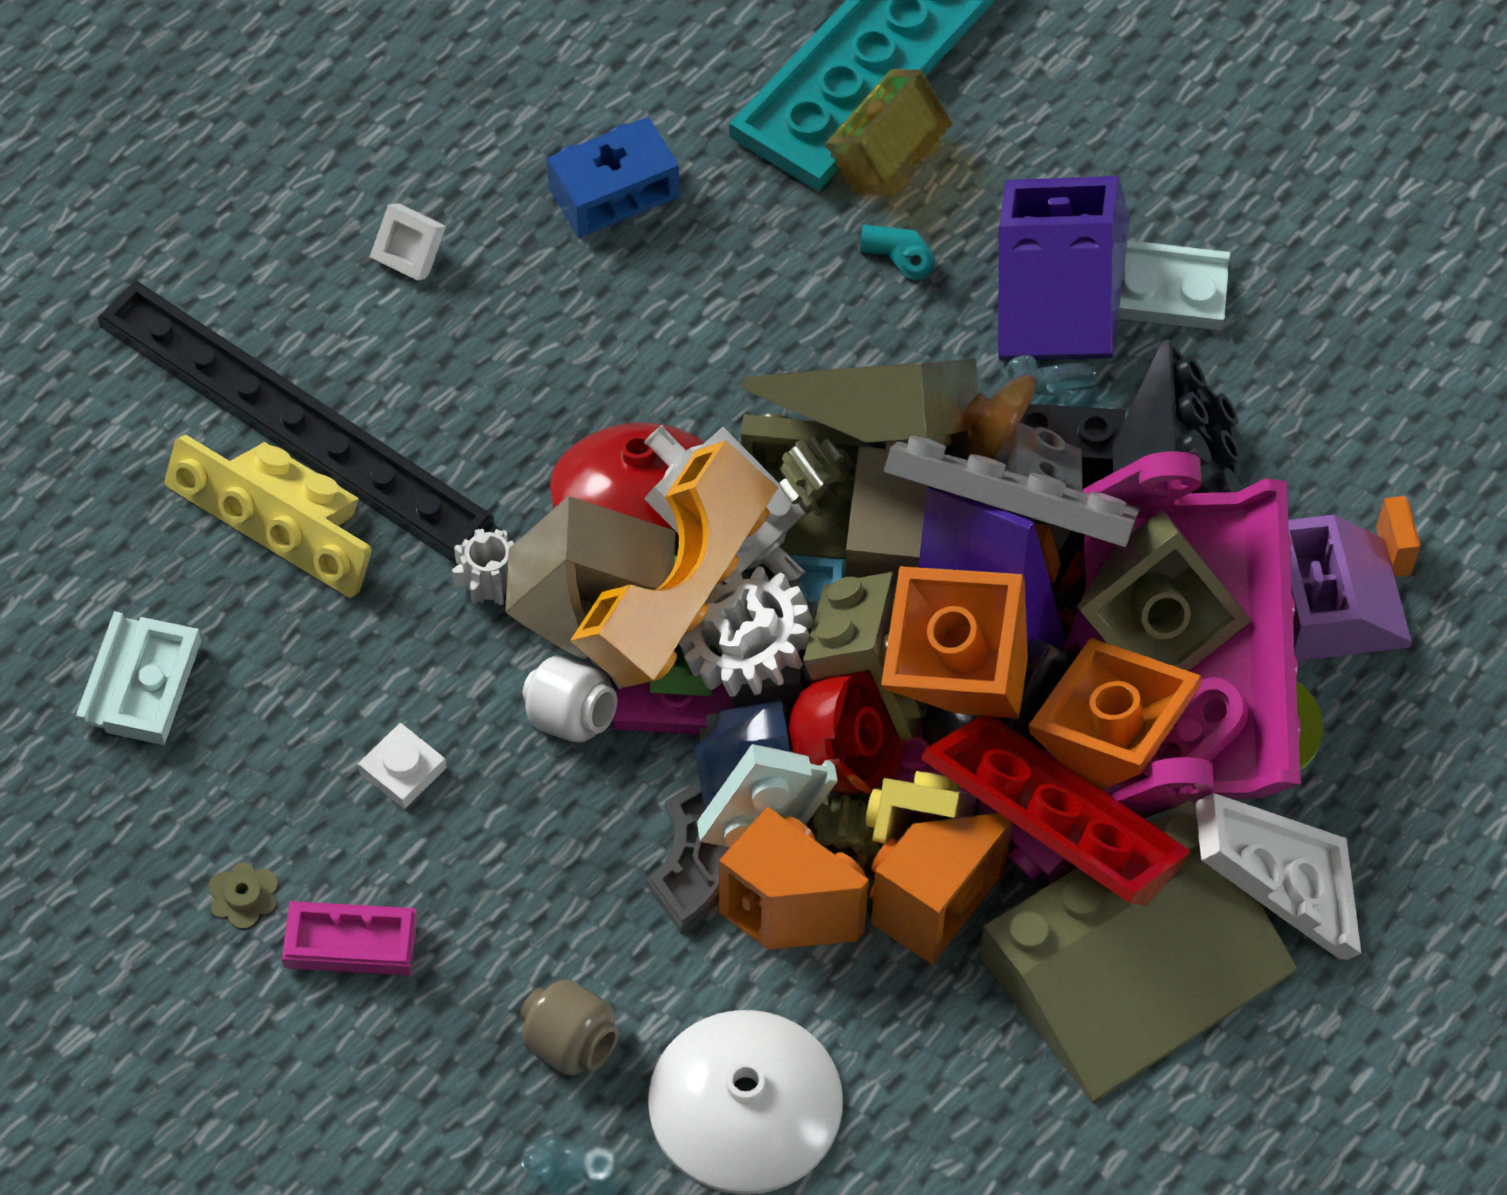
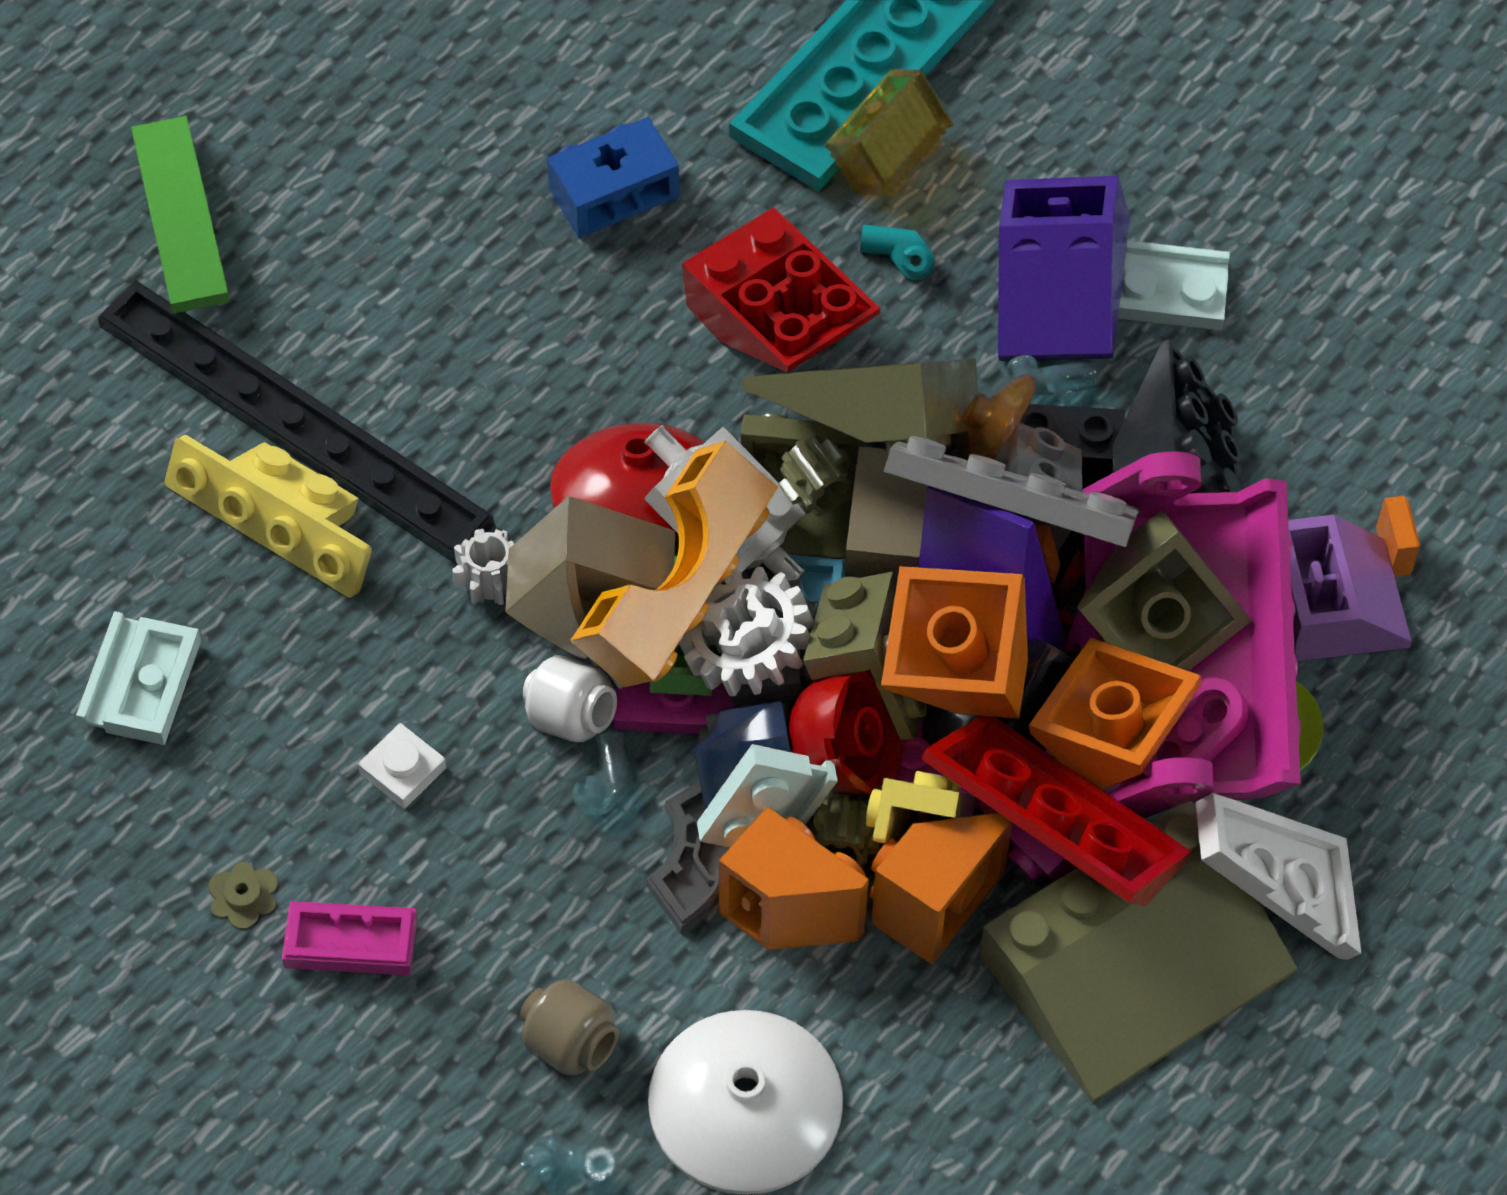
white plate [370,203,446,280] -> none
none -> bright green slope [131,116,230,314]
none -> clear light blue arm [572,732,633,816]
none -> red slope [681,207,881,372]

